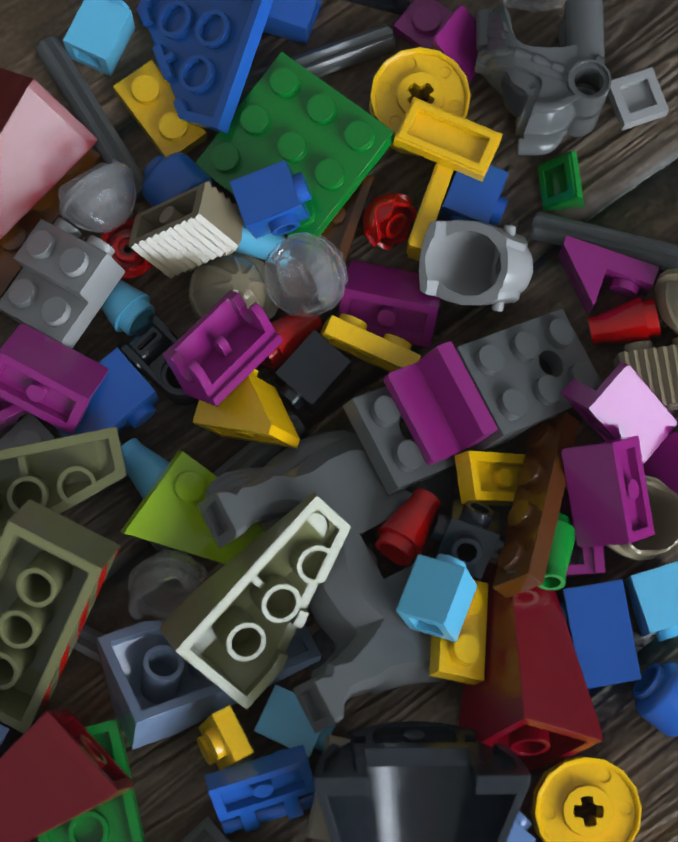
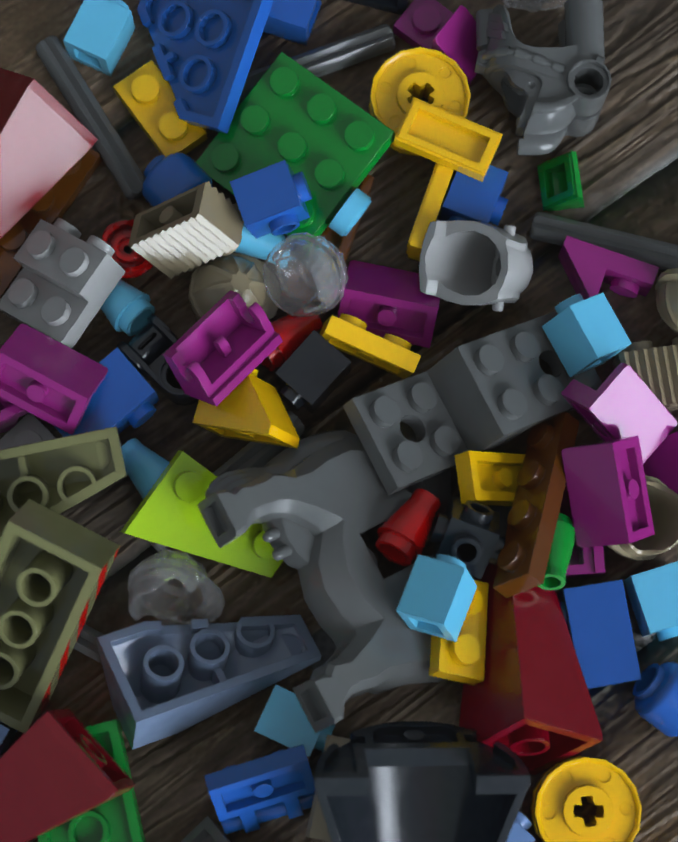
clear piece [58,159,137,233] -> none
olive wedge [159,492,351,710] -> none
yellow plate [197,705,254,770] -> none
red plate [363,193,417,250] -> none
magenta panel [383,341,498,465] -> none
red cone [587,296,661,346] -> none
light grey plate [608,67,669,130] -> none
none -> medium azure tile [329,188,372,237]
none -> medium azure brick [542,292,632,378]

